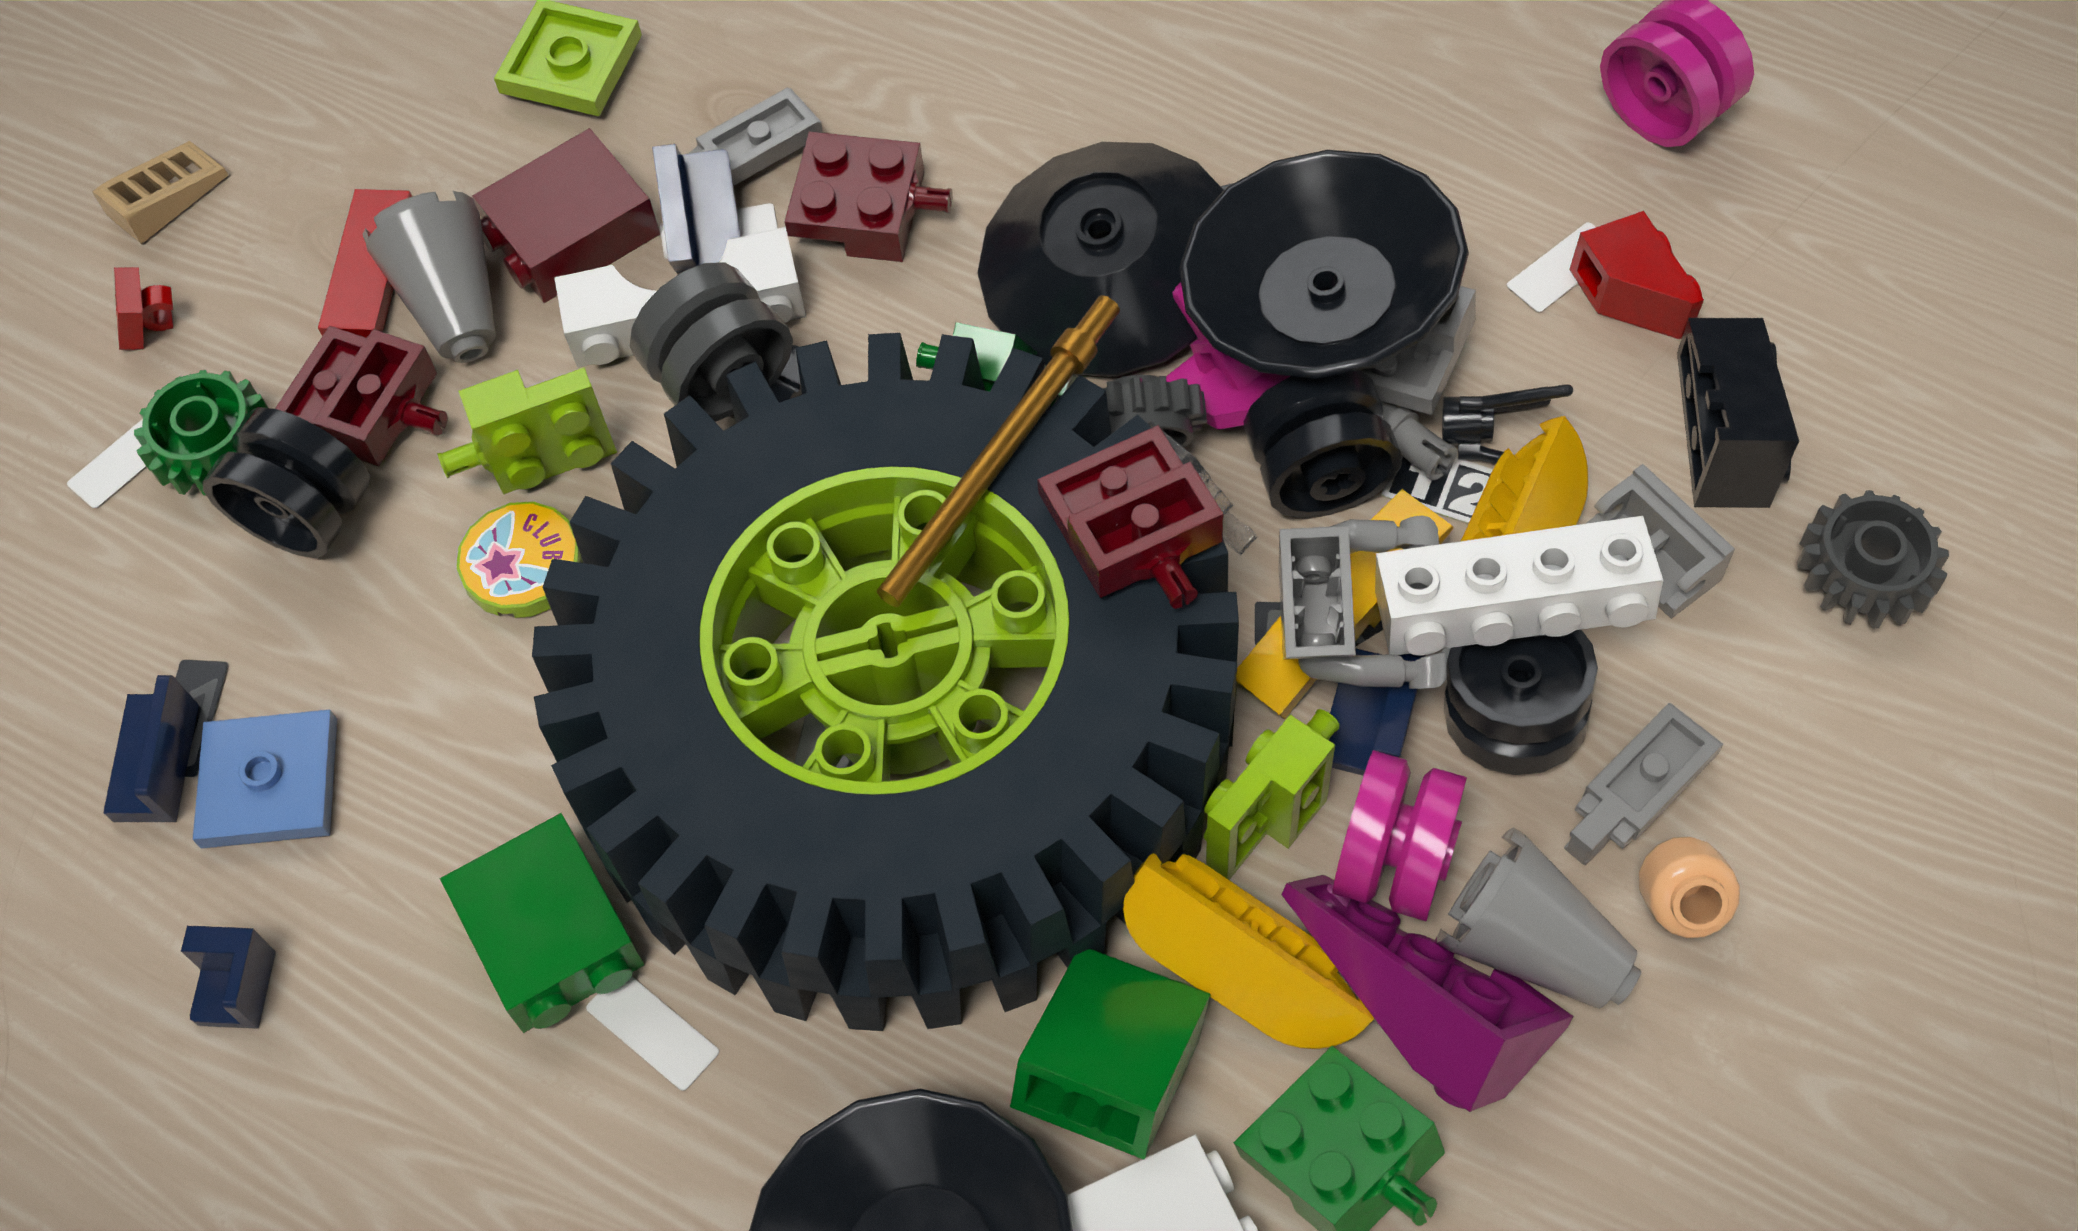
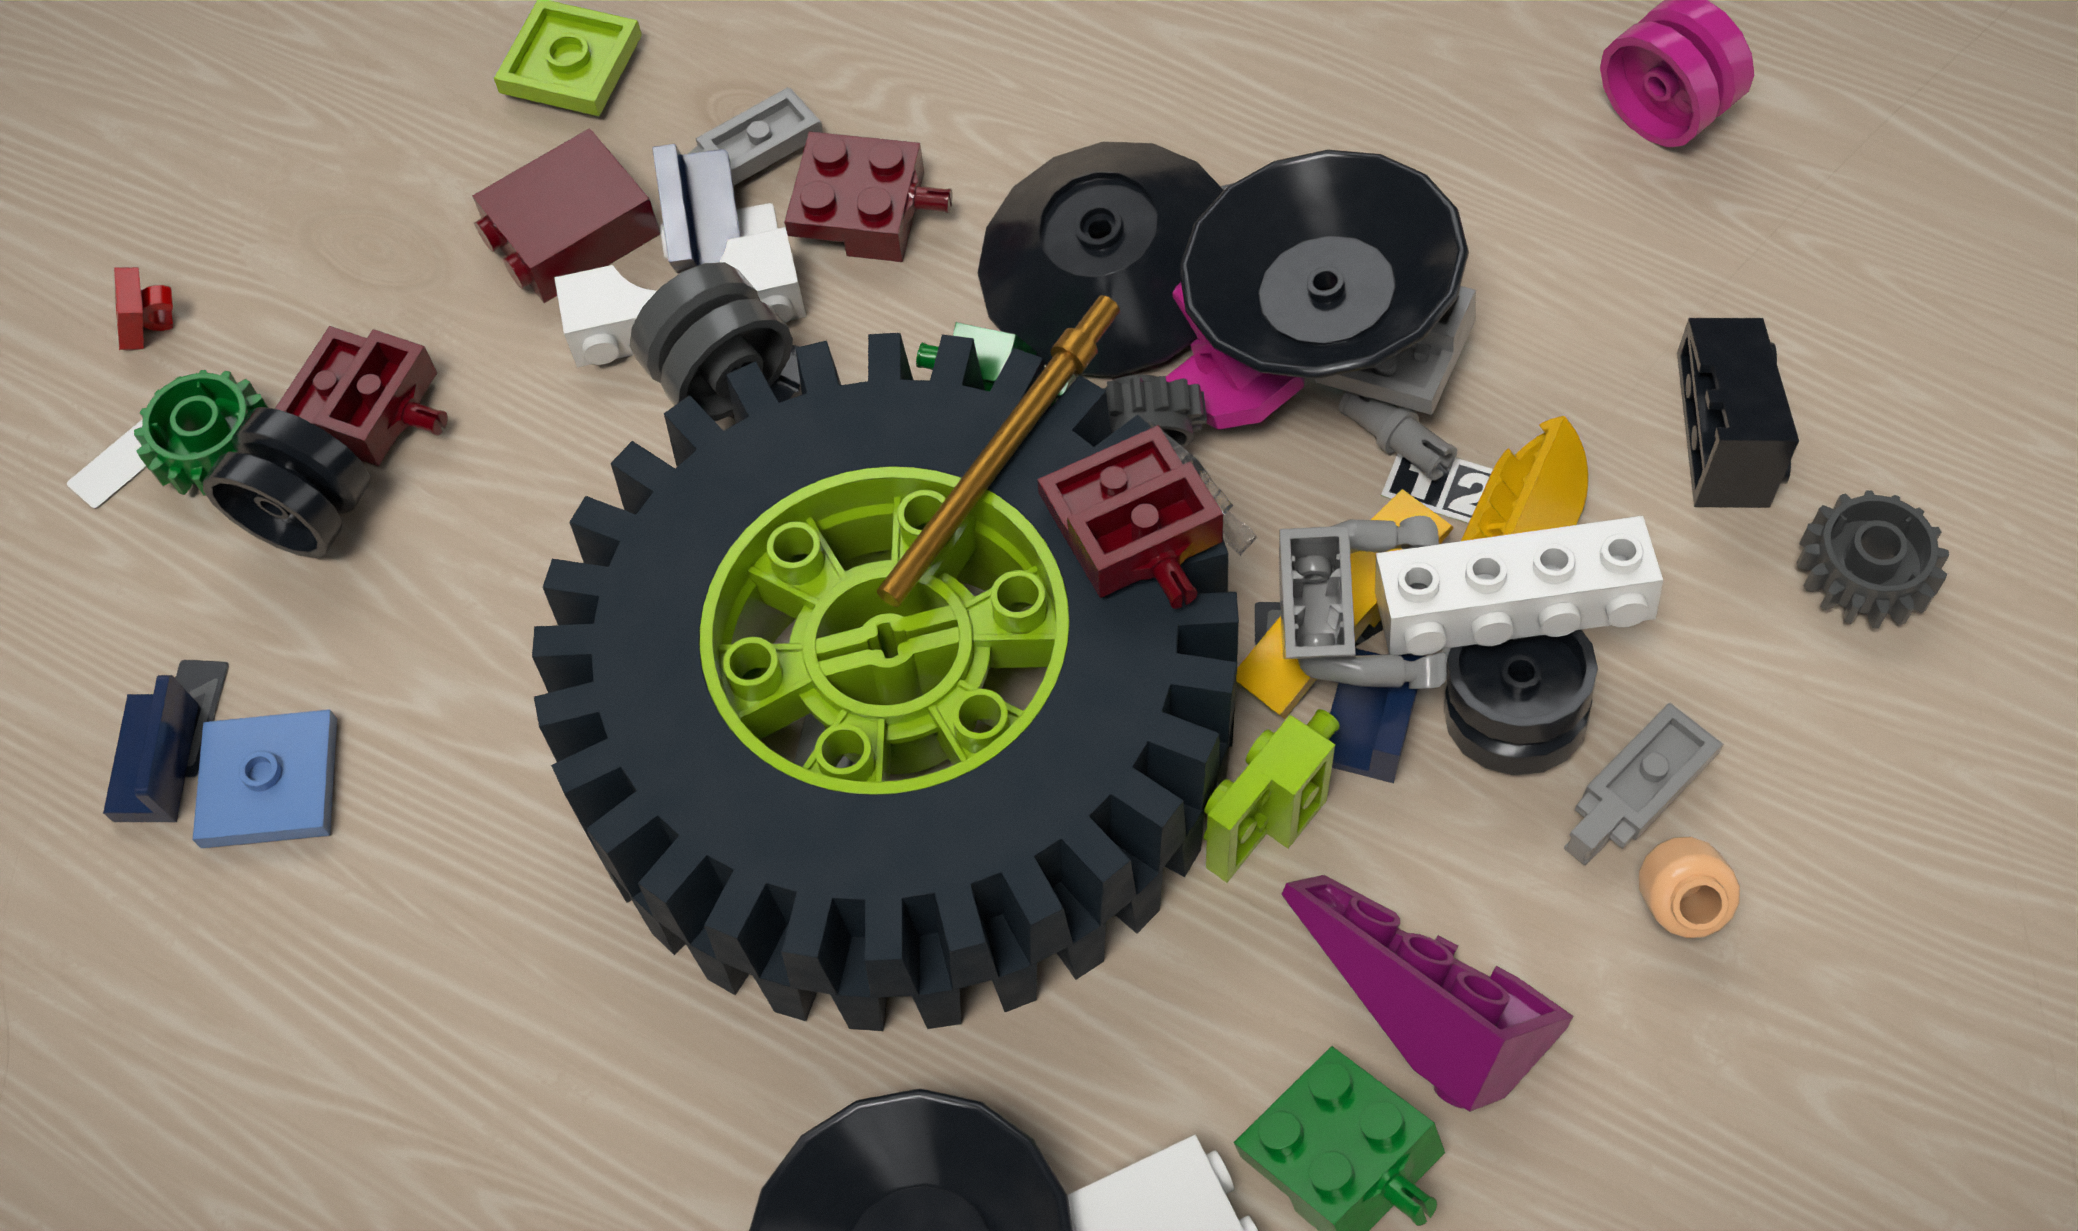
tan slope [92,141,228,244] -> none
dark blue panel [181,925,276,1029] -> none
tile [318,189,412,338] -> none
light grey cone [362,191,496,363] -> none
lime plate [437,367,617,495] -> none
green brick [439,813,645,1033] -> none
tile [457,501,583,618] -> none
white sticker [586,977,719,1091] -> none
green brick [1010,949,1211,1160] -> none
yellow brick [1123,853,1374,1049] -> none
black wheel [1243,370,1402,518] -> none
dark pink wheel [1332,750,1467,921] -> none
light grey cone [1437,827,1641,1009] -> none
black plant [1442,384,1573,464] -> none
white sticker [1507,222,1595,312] -> none
red slope [1569,211,1704,339] -> none
light grey hinge [1586,464,1735,619] -> none

